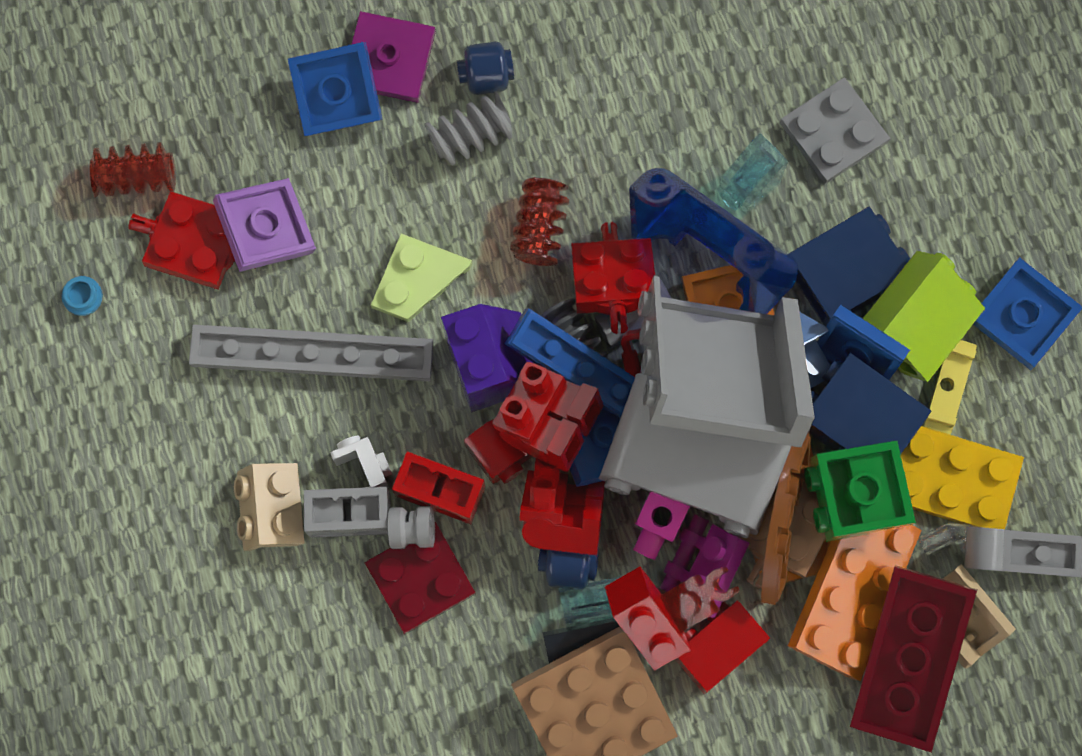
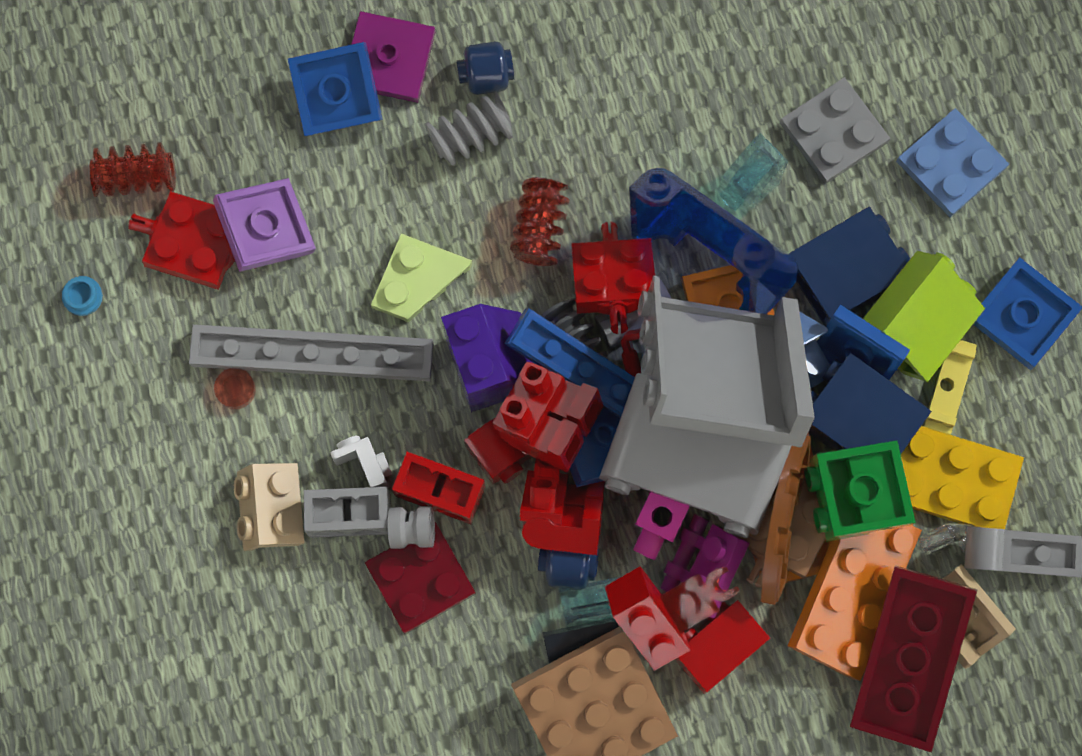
none -> clear red tile [214,368,256,409]
none -> medium blue plate [896,108,1009,218]

